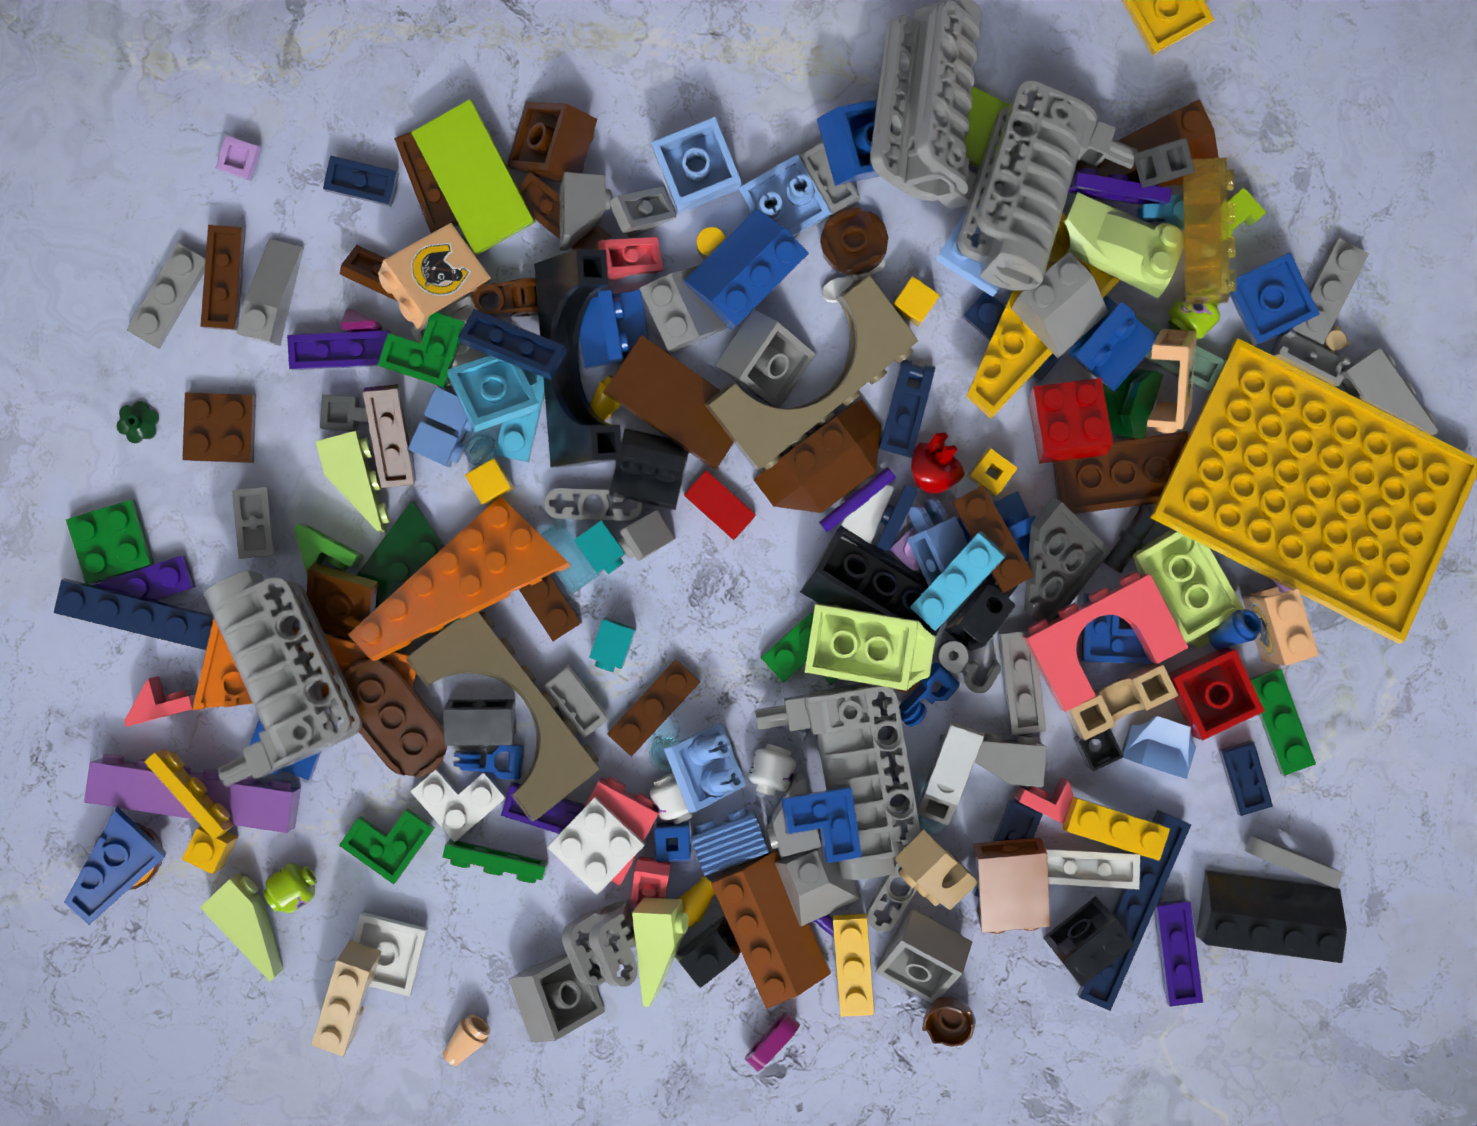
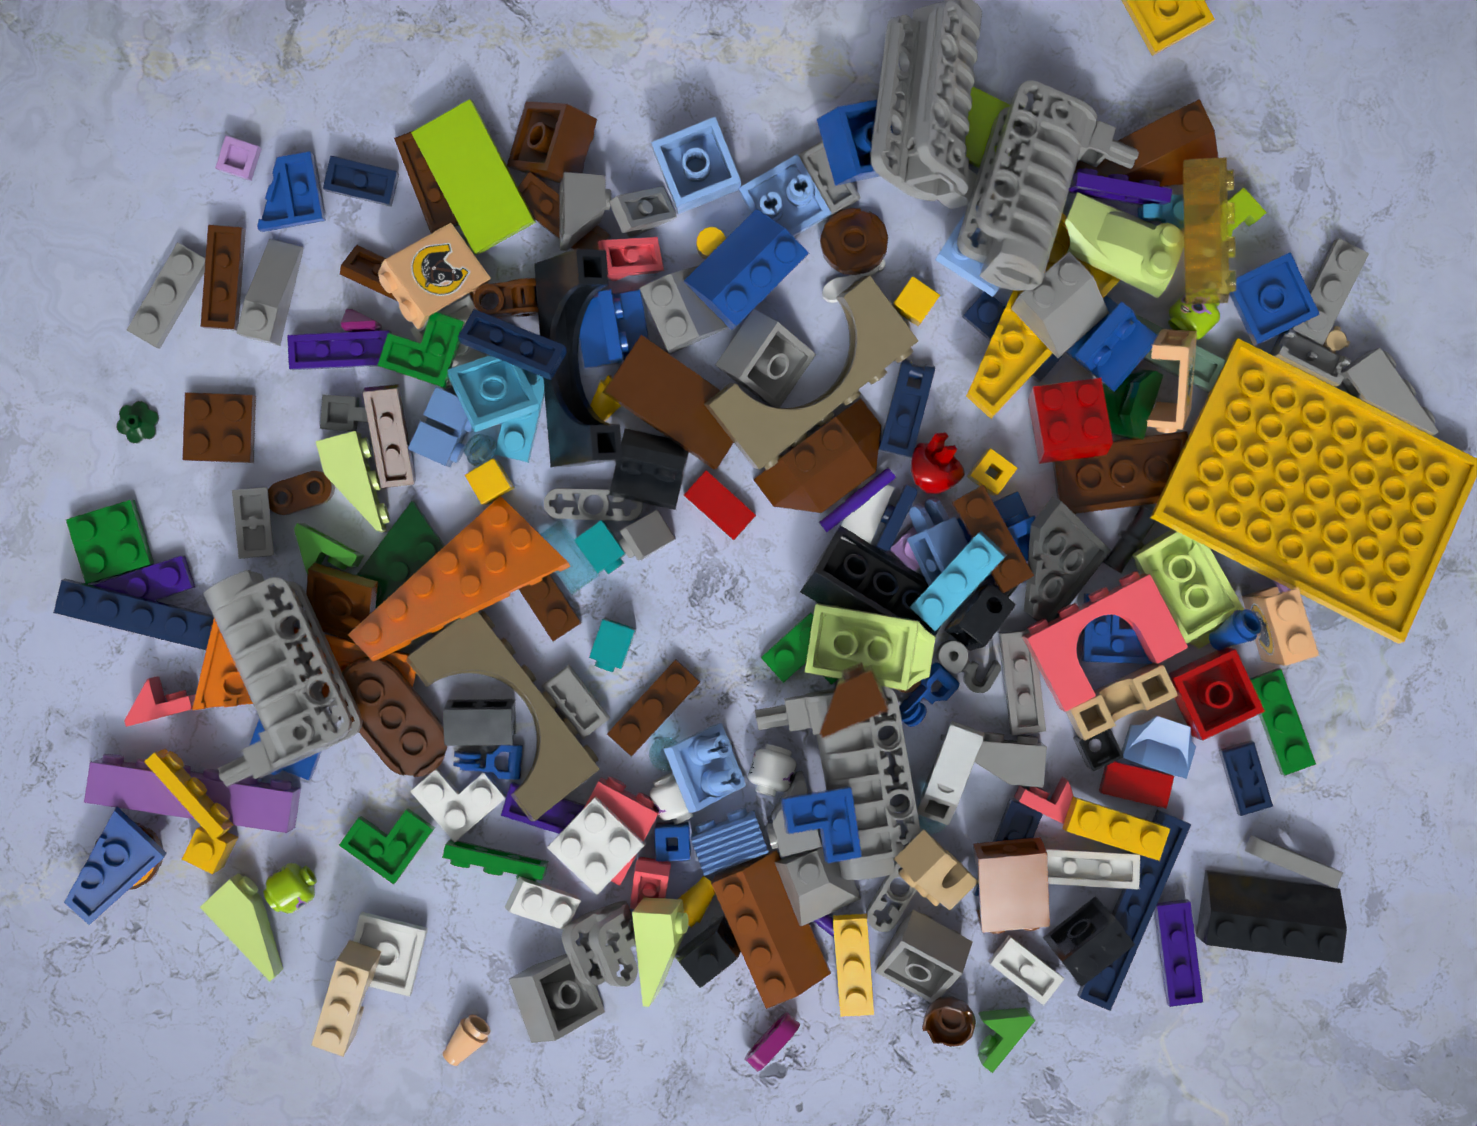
dark grey brick [1133,138,1195,188] -> none
none -> blue wing [257,151,326,232]
none -> reddish brown plate [268,471,335,515]
none -> white plate [505,876,581,930]
none -> reddish brown slope [819,662,889,739]
none -> bright green slope [978,1007,1036,1073]
none -> white plate [988,935,1064,1006]
none -> red tile [1099,761,1175,809]

